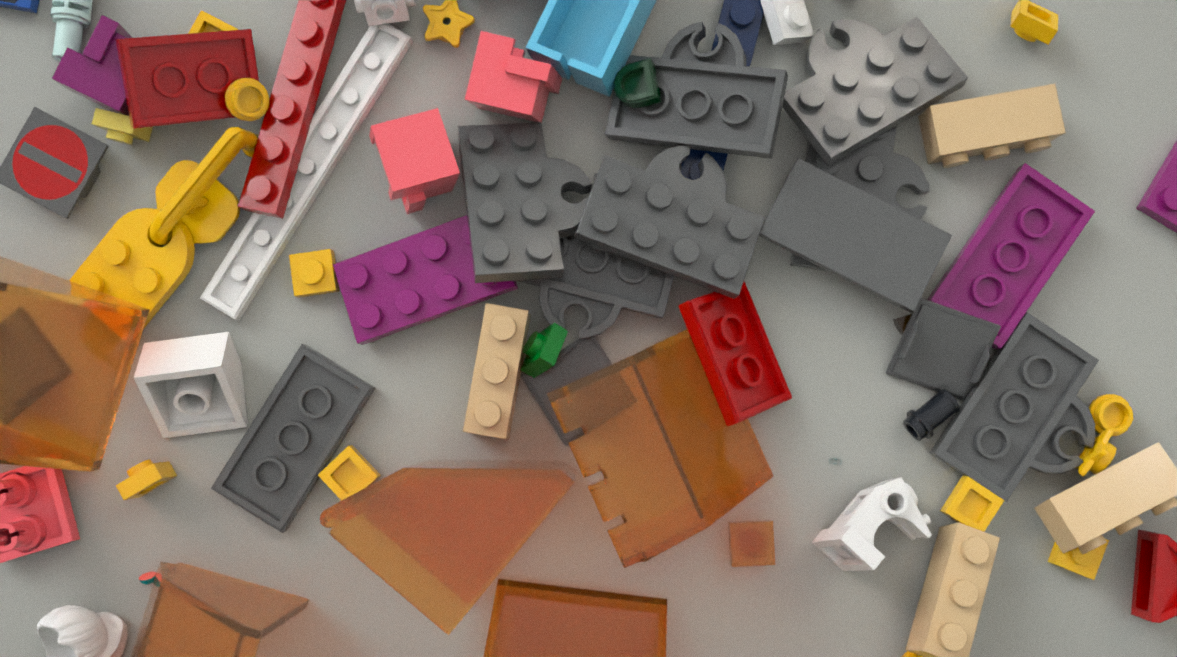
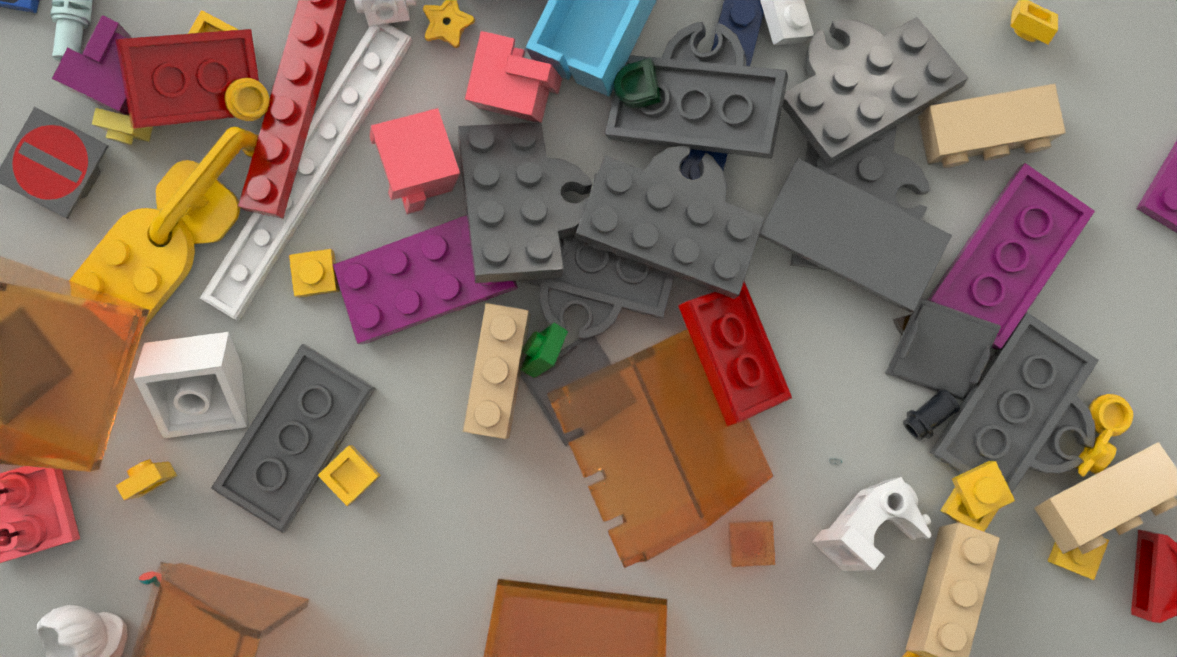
clear orange windscreen [320,460,577,635] -> none
none -> yellow plate [952,461,1015,520]

